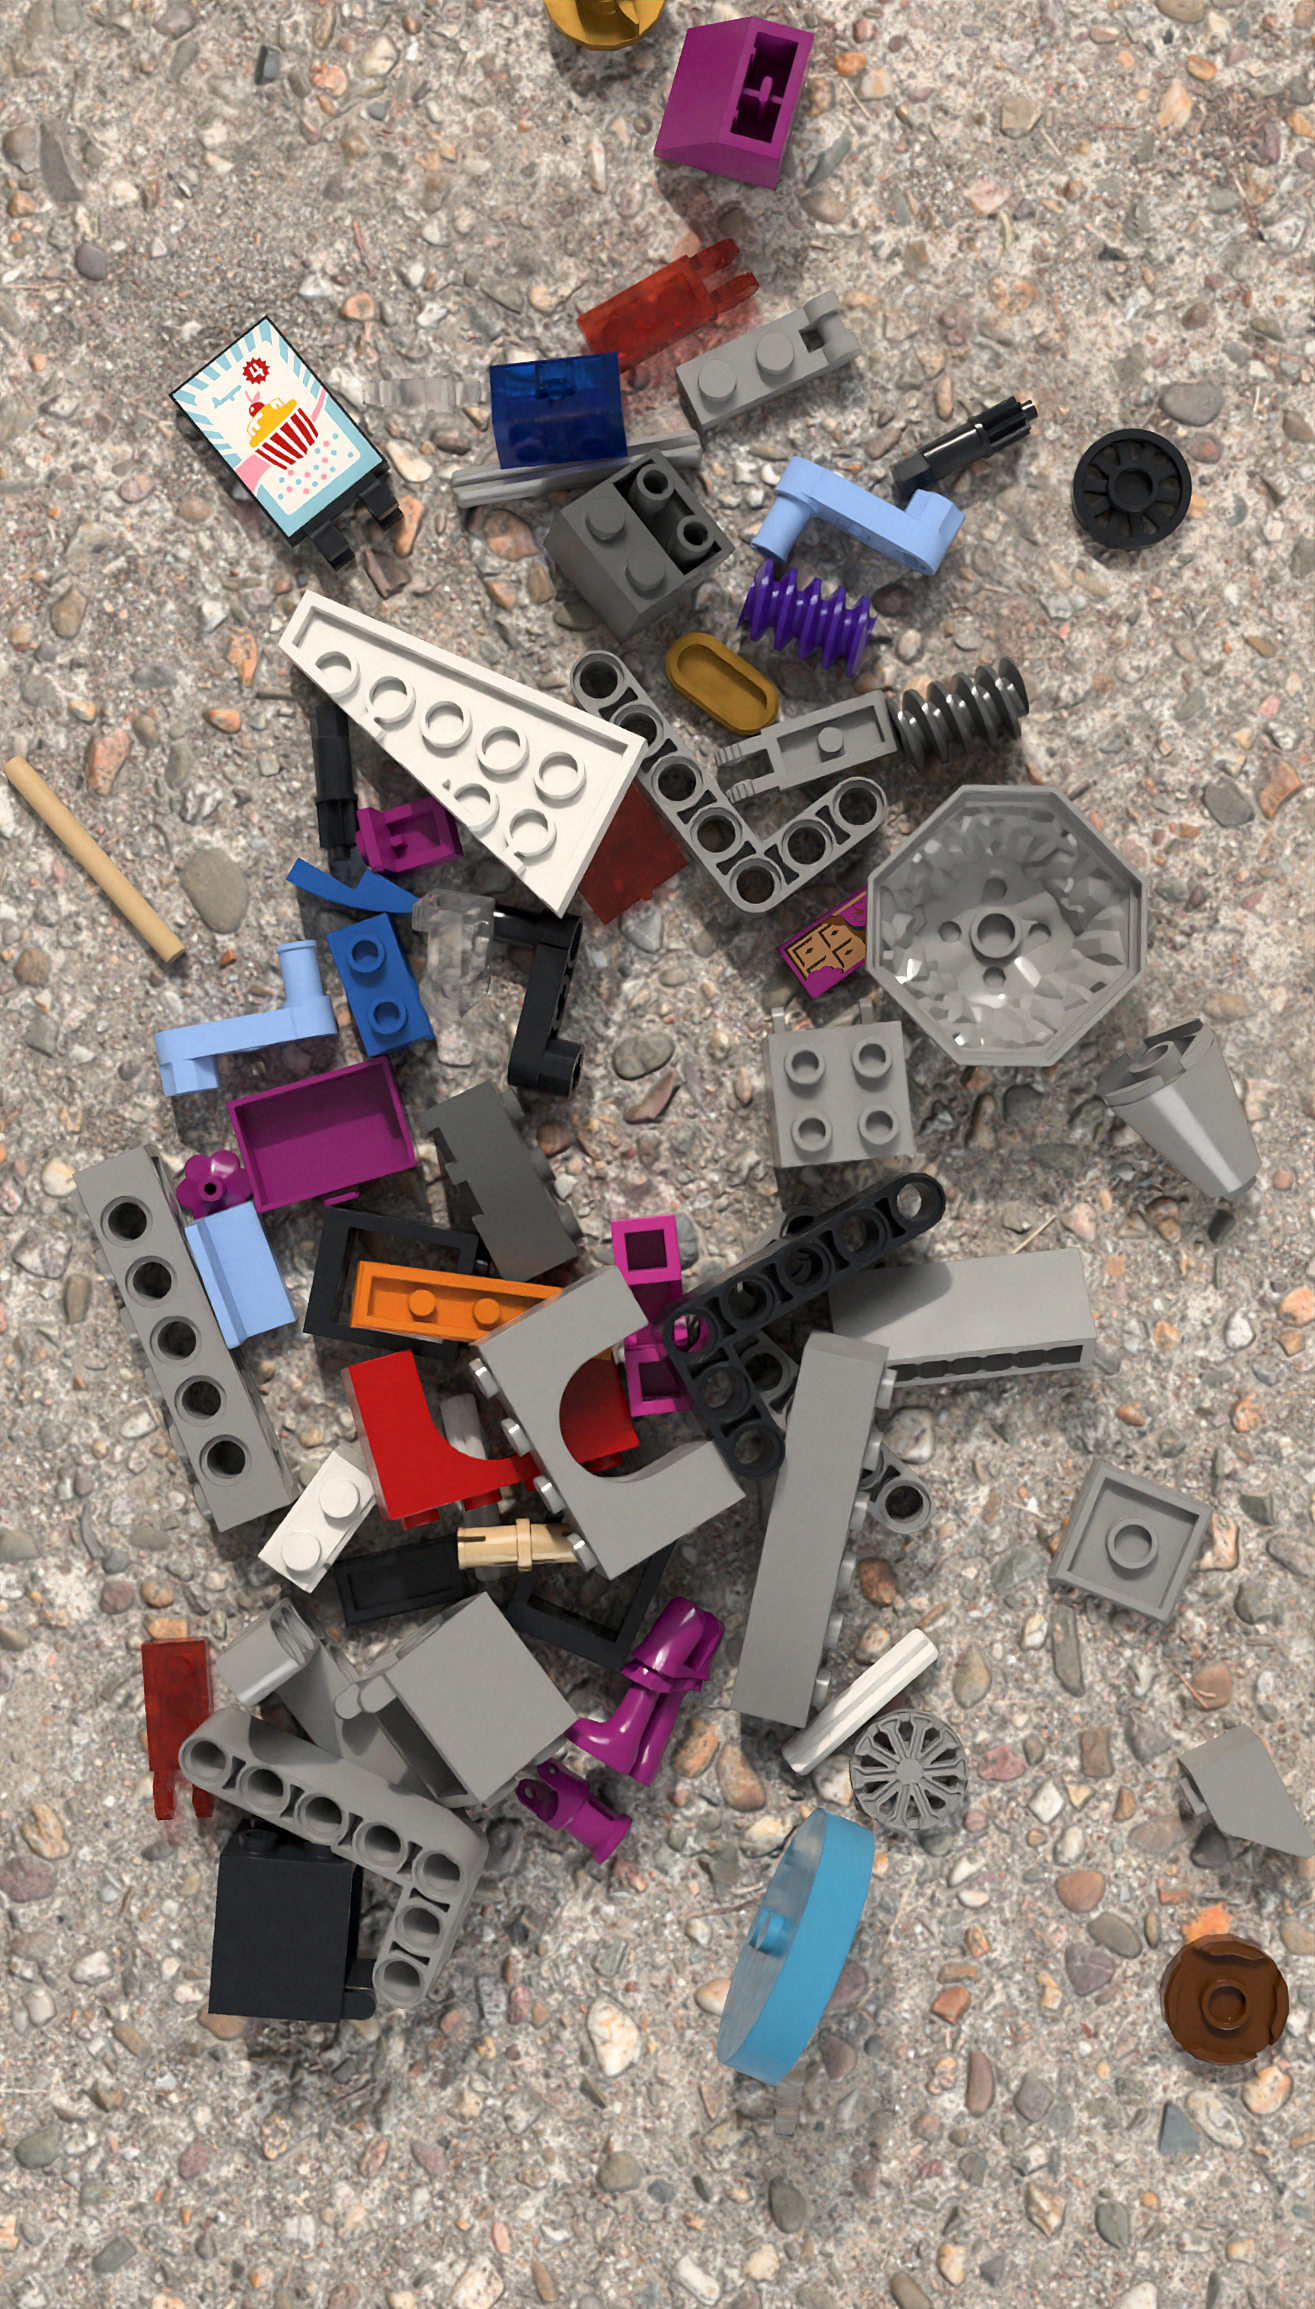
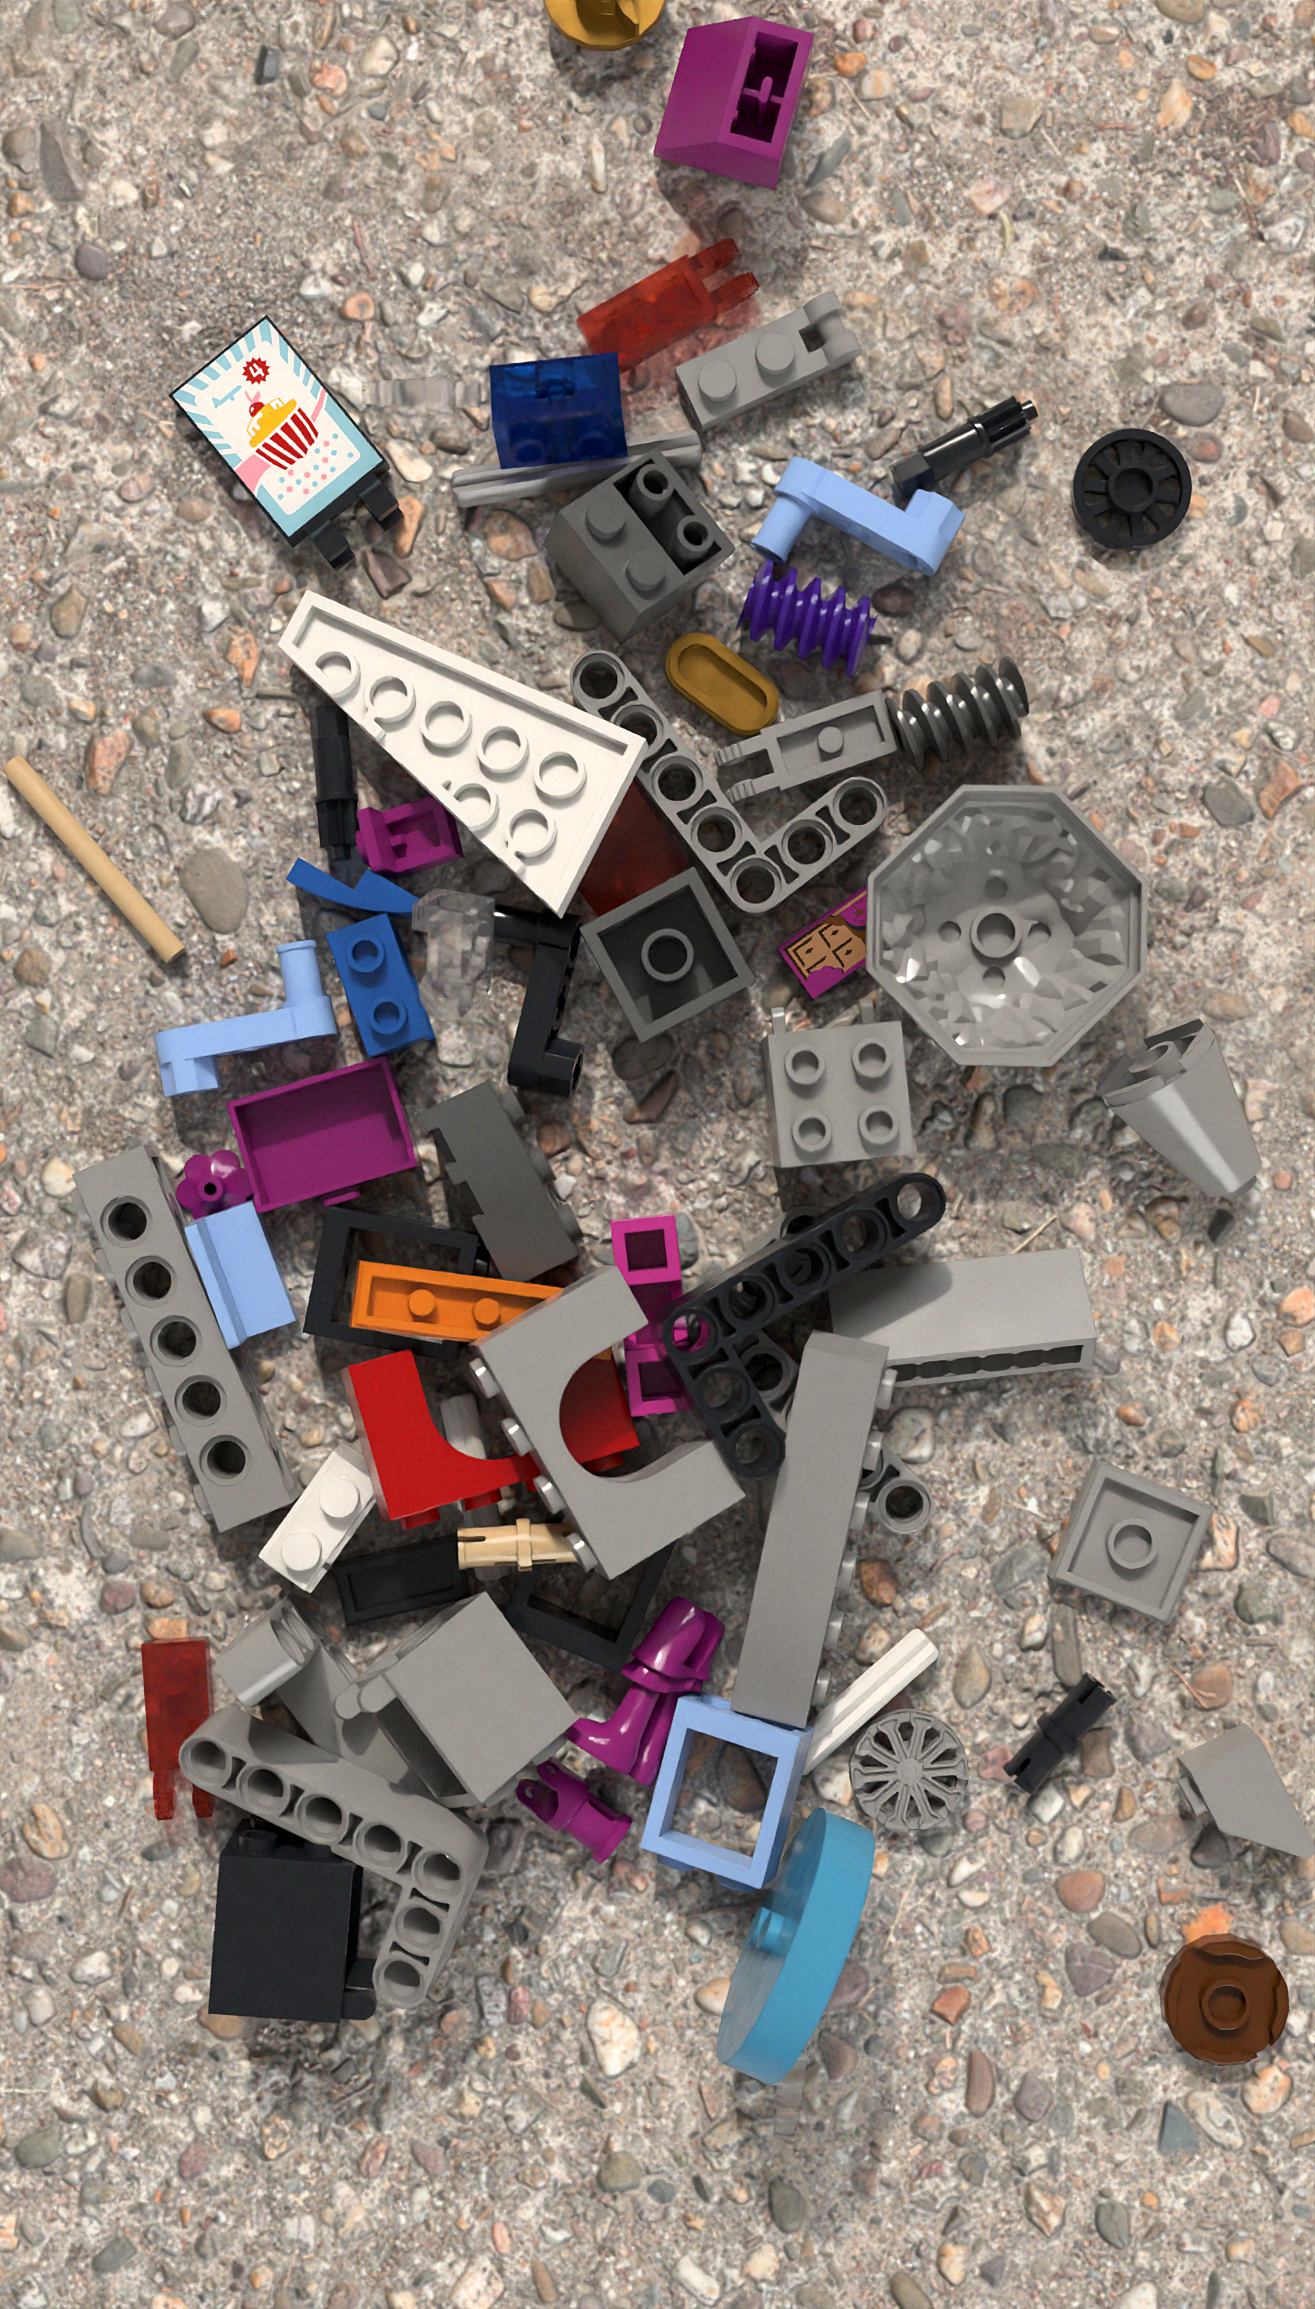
none -> dark grey brick [579,866,756,1046]
none -> light blue window [640,1690,814,1892]
none -> black pin [1003,1672,1118,1795]

